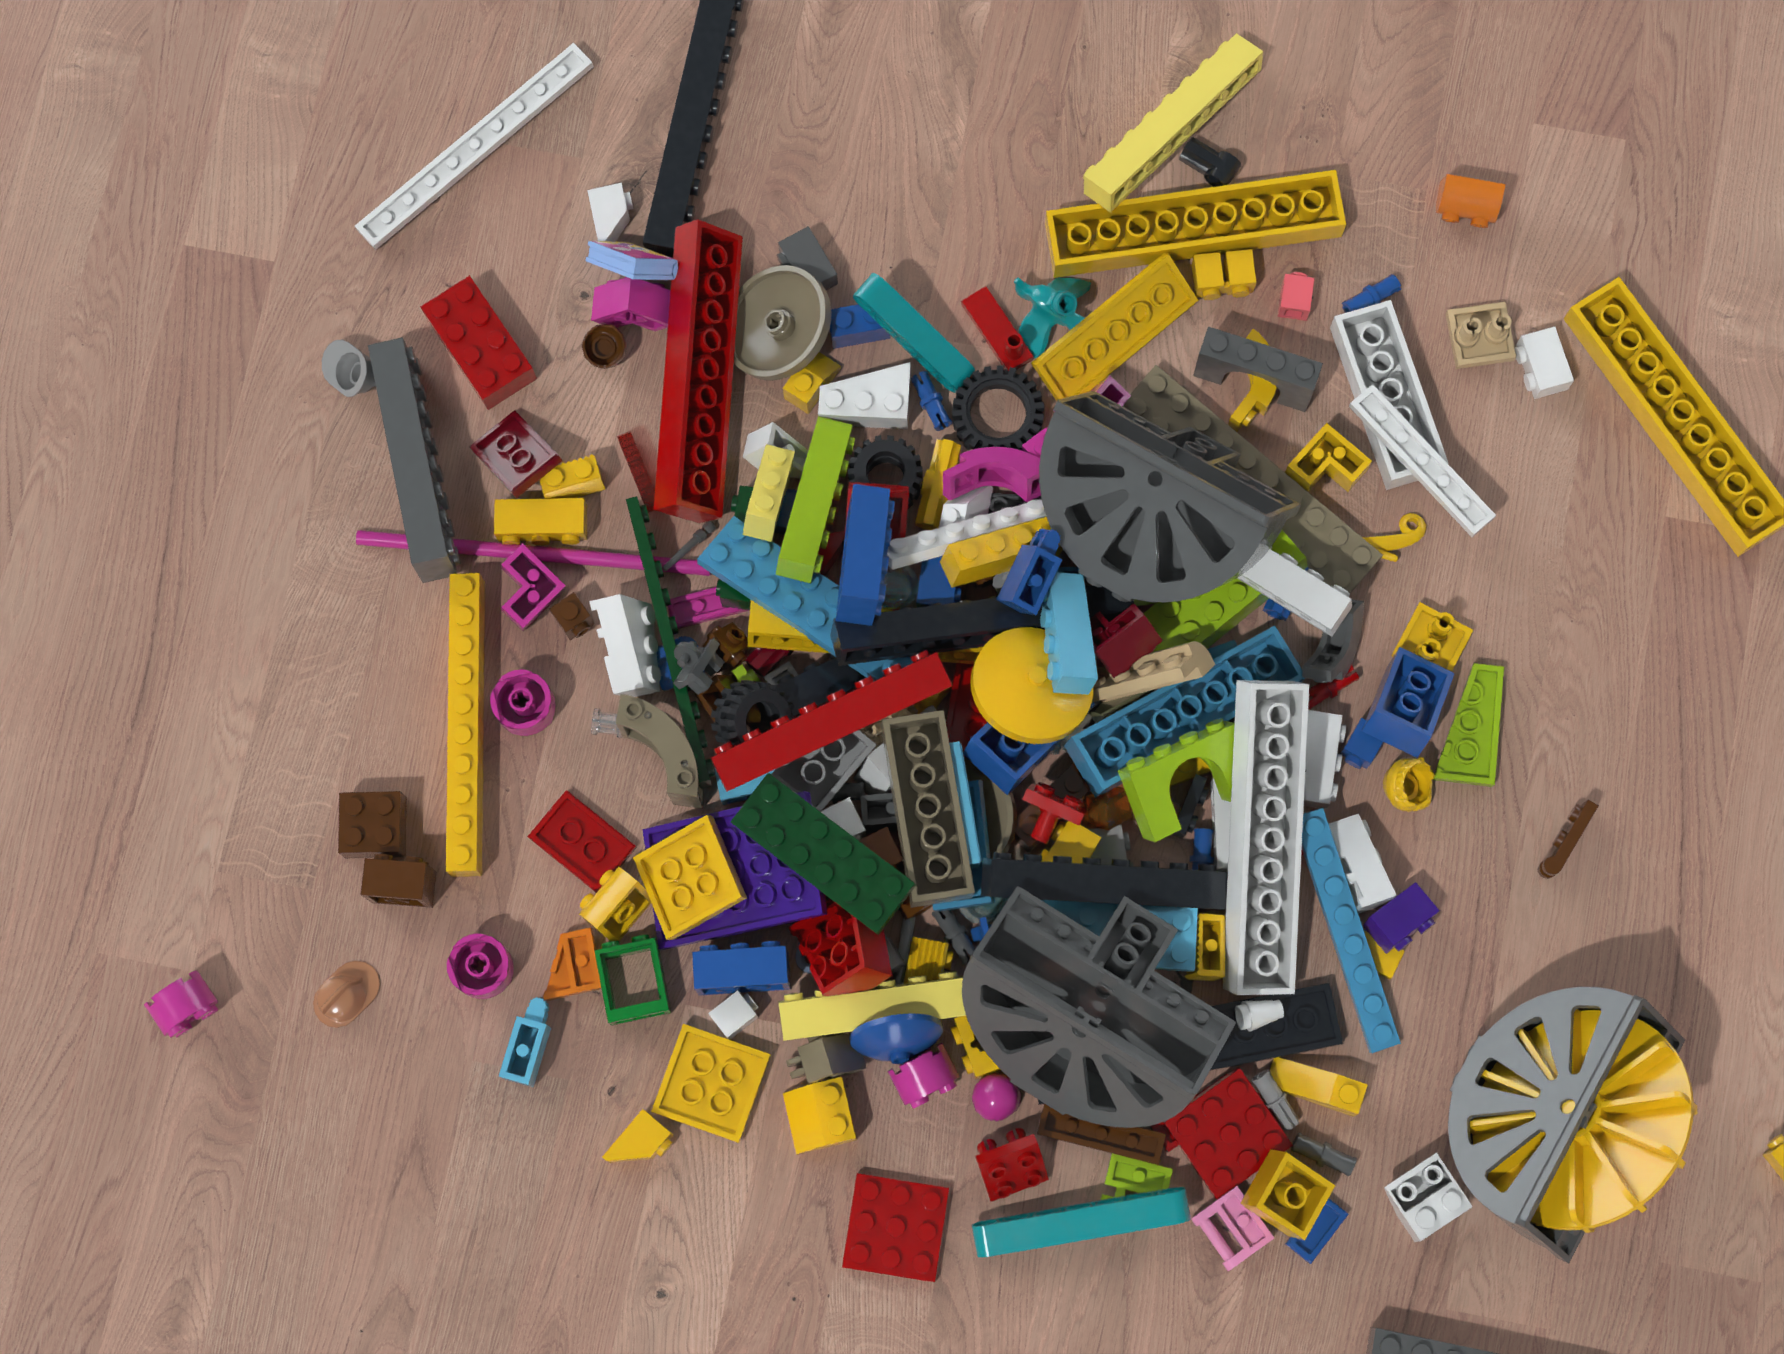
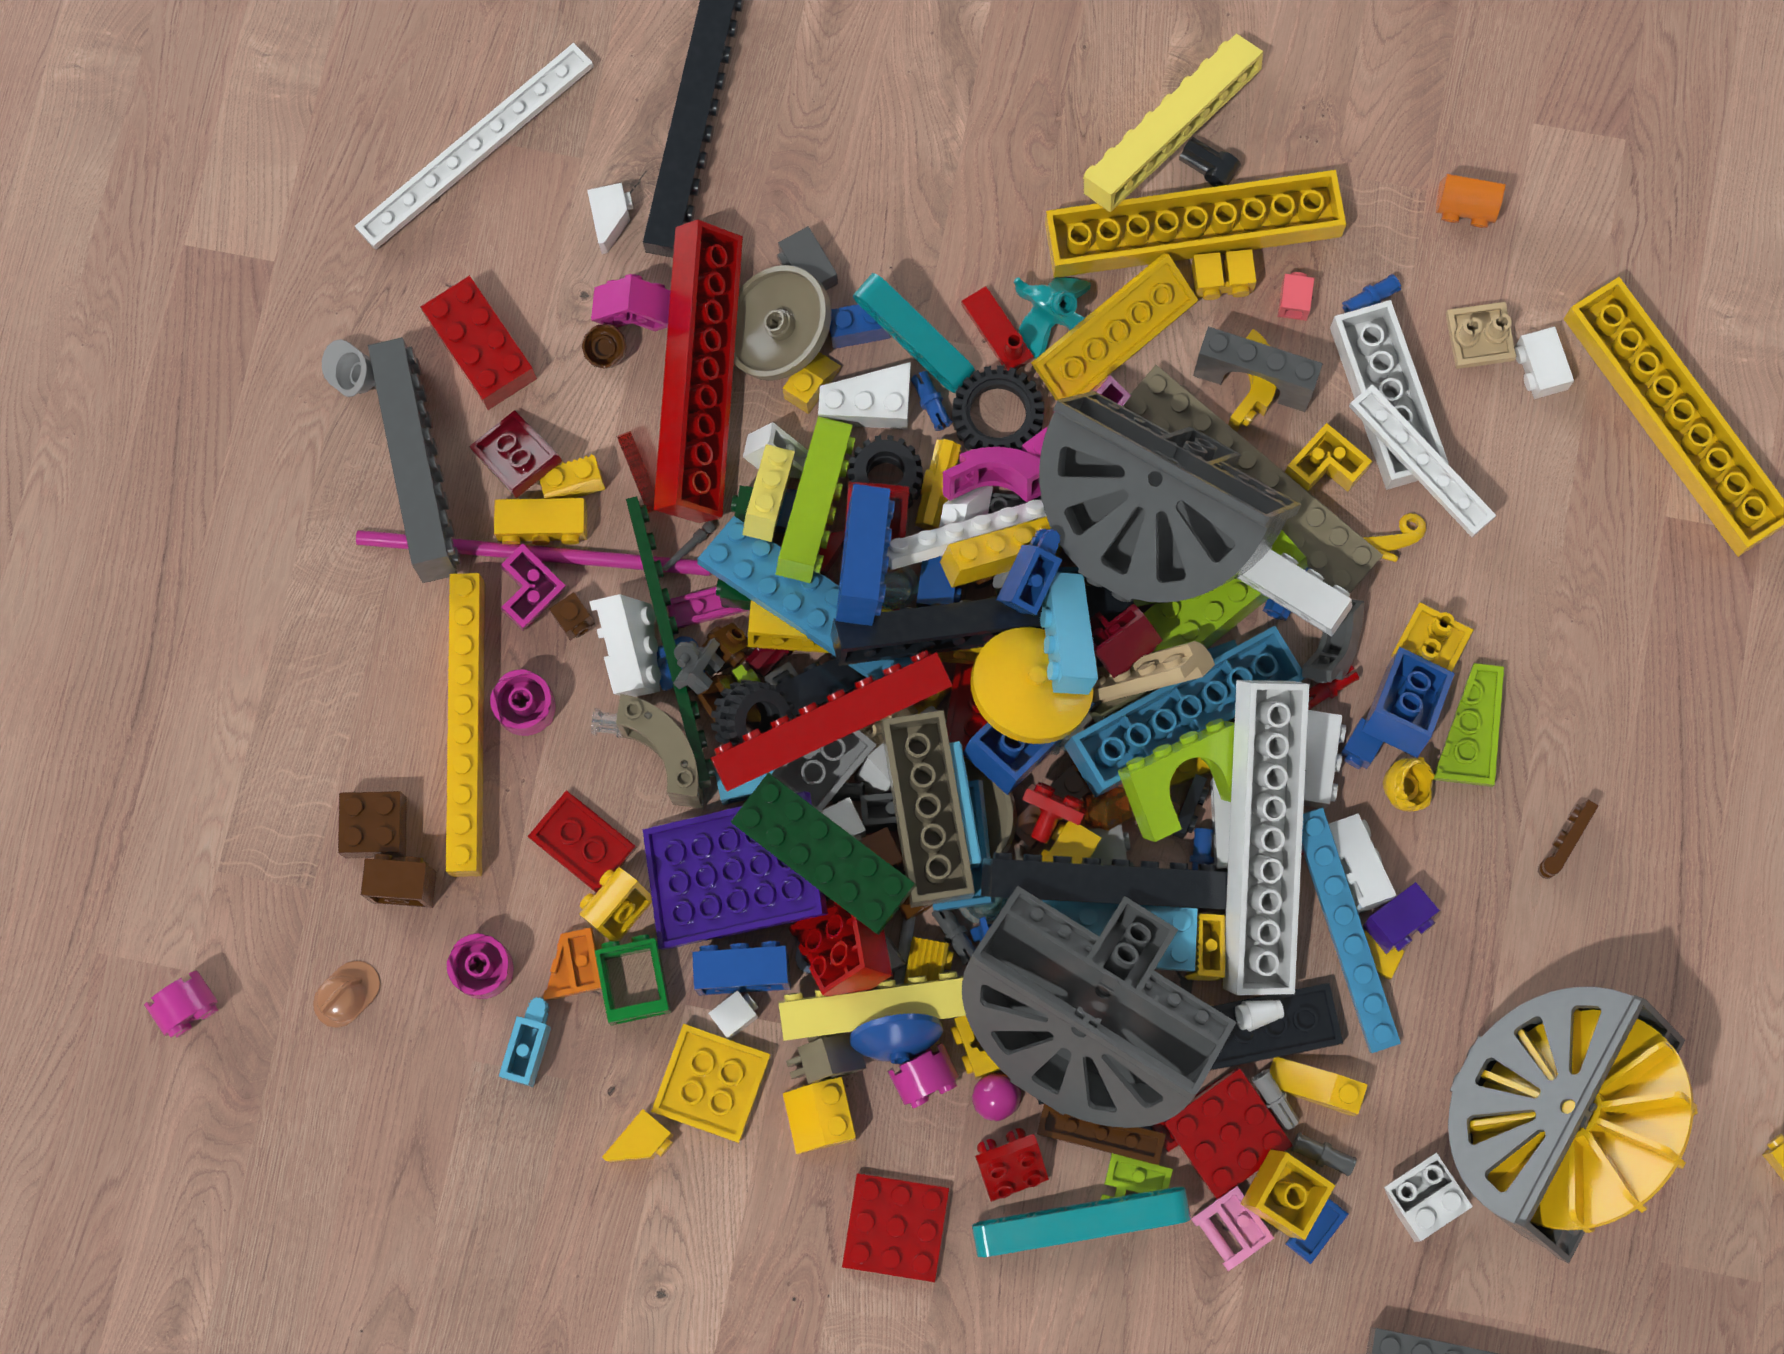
light blue piece [586,241,678,280] -> none
yellow plate [633,815,747,940] -> none

